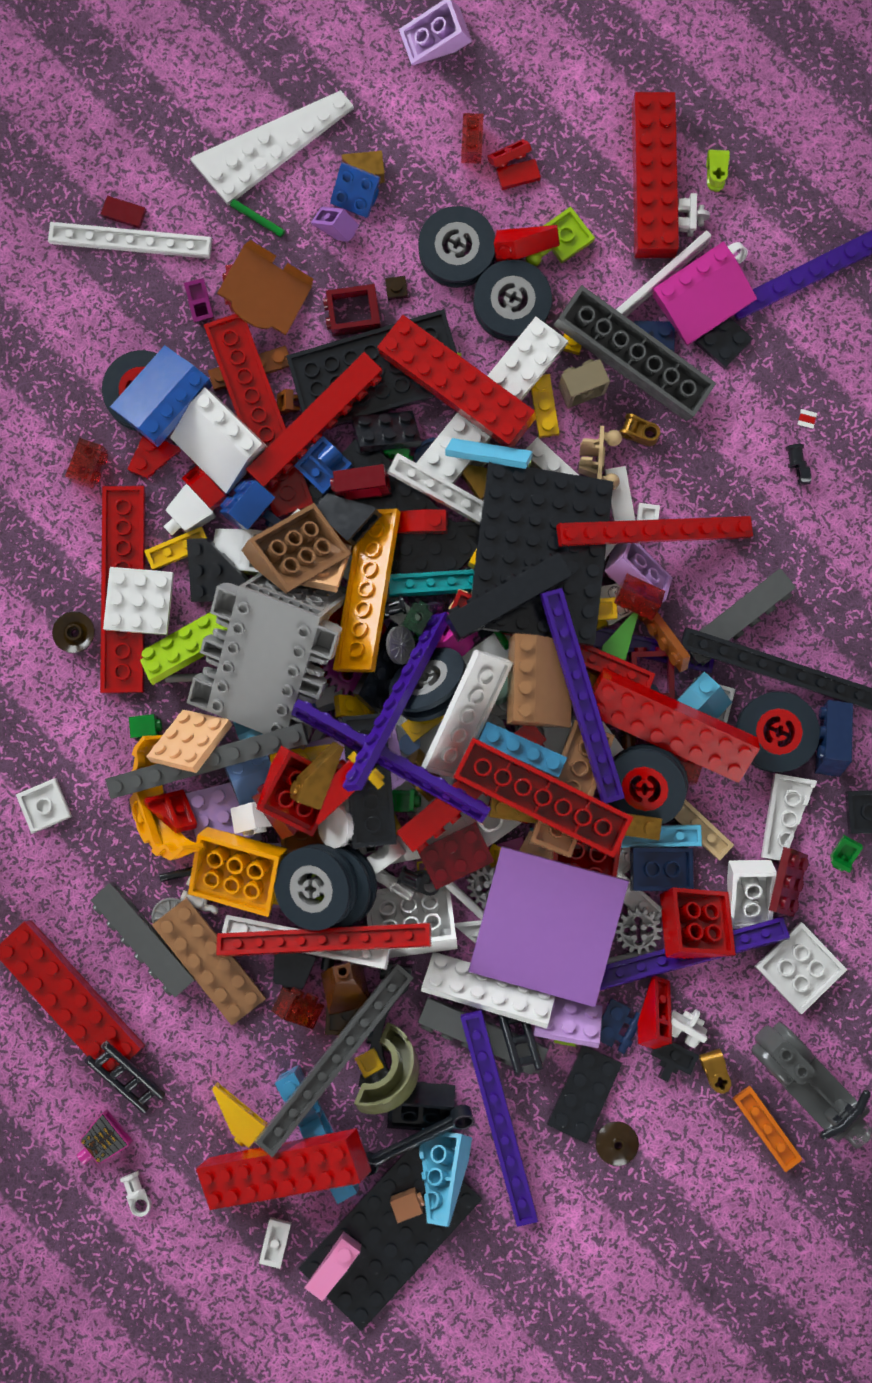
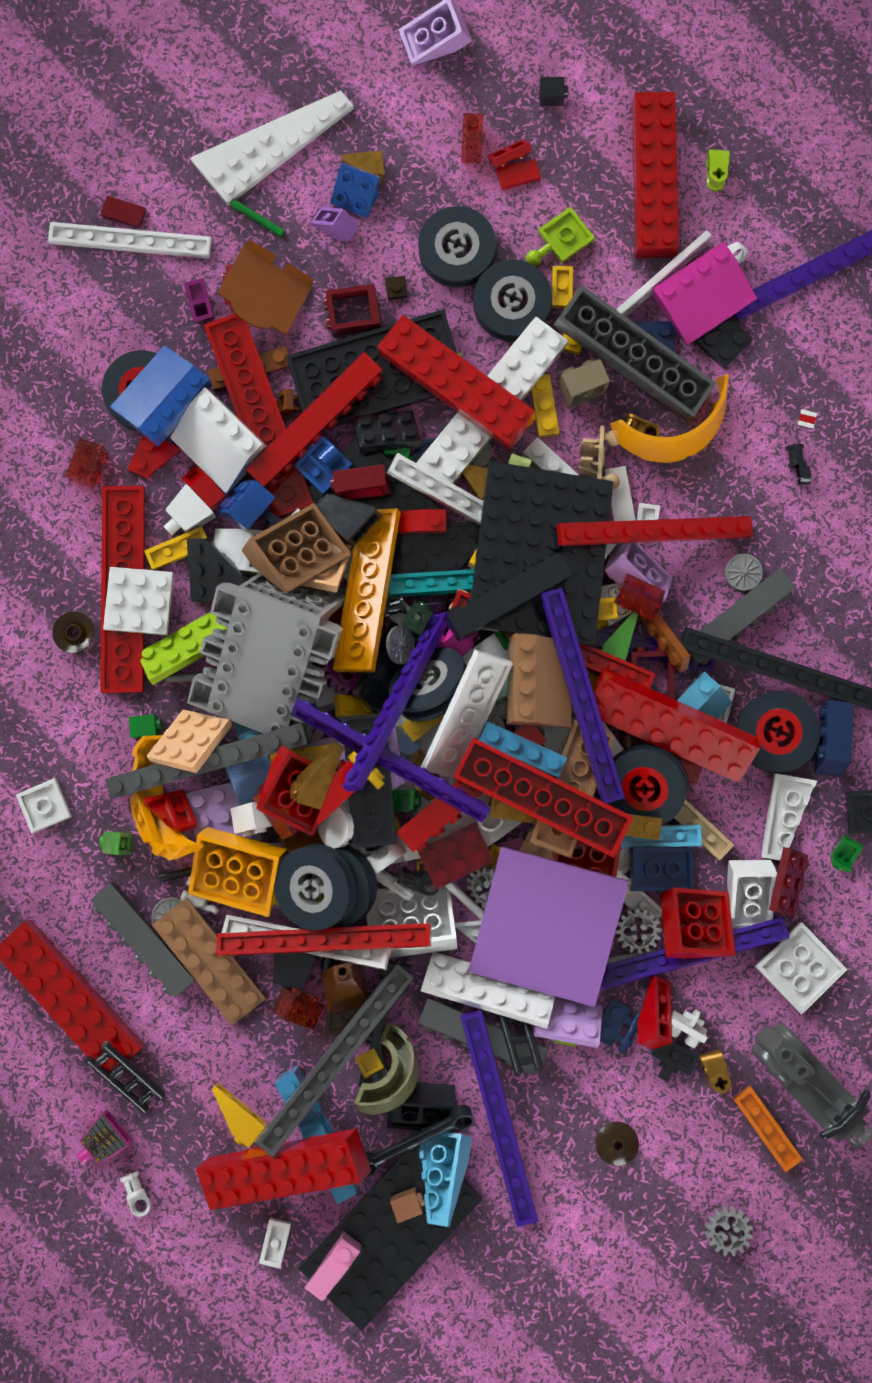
medium azure tile [445,438,533,469] -> none
red slope [494,225,560,261] -> none
black plate [547,1045,622,1144] -> none
white hips [678,193,710,237] -> none
none -> bright green slope [99,831,134,855]
none -> black brick [539,77,568,106]
none -> yellow plate [551,266,573,309]
none -> light orange windscreen [610,374,728,463]
none -> light grey gear [704,1205,753,1256]
none -> light grey wheel [725,554,763,591]

